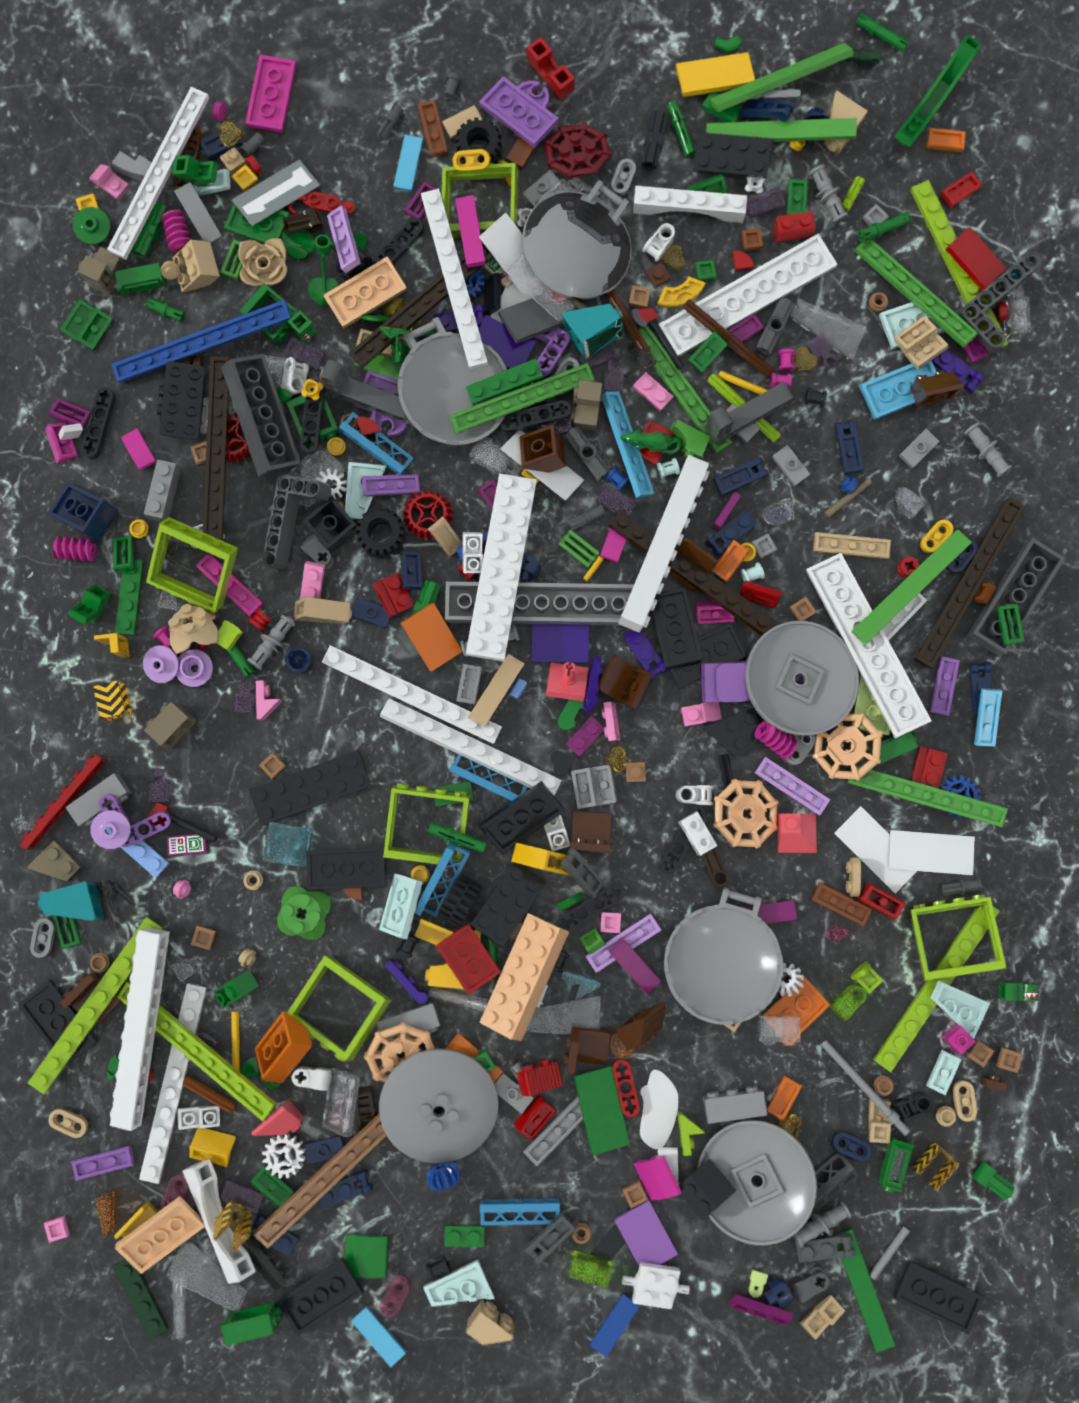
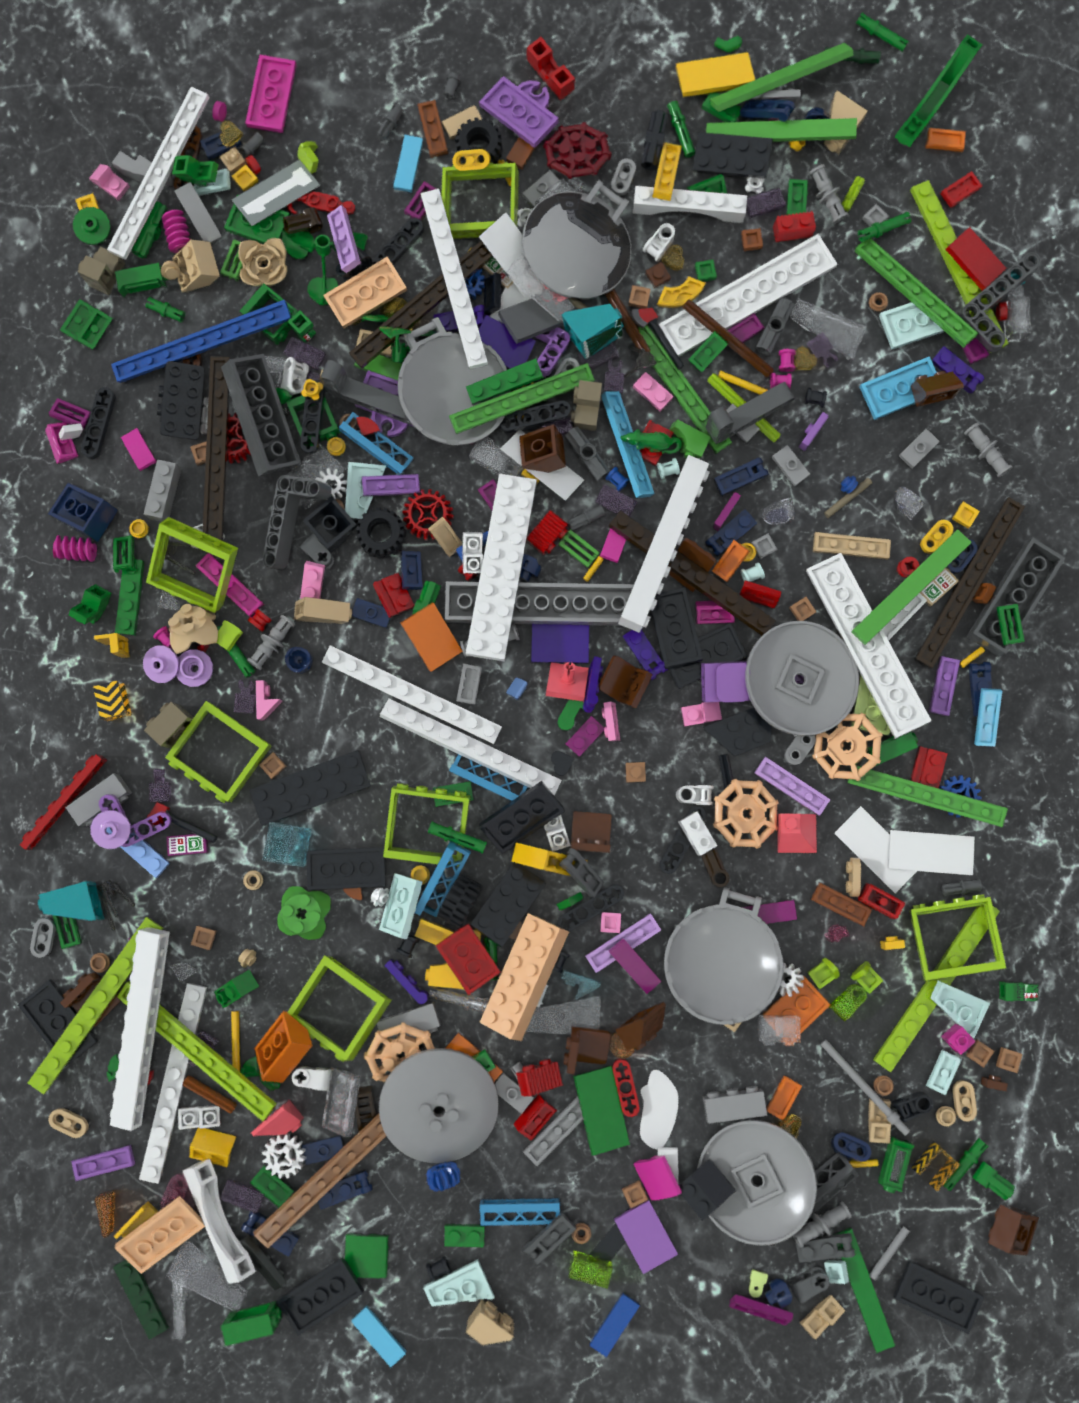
dark tan wing [27,840,83,881] -> none
bright pink tile [44,1216,70,1243] -> none
bright pink plate [173,880,191,899] -> none
clear yellow piece [213,1200,253,1252] -> none
clear pink plate [380,1276,410,1318] -> none
dark pink tile [455,195,486,268] -> none
tan tile [468,654,525,728] -> none
light grey slope [571,764,618,809] -> none
bright green tile [579,928,606,955] -> none
clear yellow tile [604,746,626,772] -> none
white plate [622,1262,690,1309] -> none
lime slope [677,1111,705,1156] -> none
red tile [732,251,754,271] -> none
dark pink piece [755,721,797,759] -> none
dark blue plate [834,420,864,474] -> none
tan slope [894,316,948,370] -> none
none -> lime window [165,701,272,803]
none -> lime tile [298,141,319,174]
none -> white plate [371,887,389,907]
none -> red brick [526,510,568,556]
none -> yellow tile [652,142,682,201]
none -> medium lavender plate [799,412,828,451]
none -> lime tile [807,958,840,990]
none -> light aqua plate [824,1260,849,1284]
none -> yellow piece [848,1159,879,1168]
none -> yellow plate [880,936,905,950]
none -> tile [920,567,959,607]
none -> green pin [943,1138,989,1192]
none -> yellow plate [952,502,980,528]
none -> yellow piece [959,647,985,668]
none -> reddish brown slope [988,1204,1039,1256]

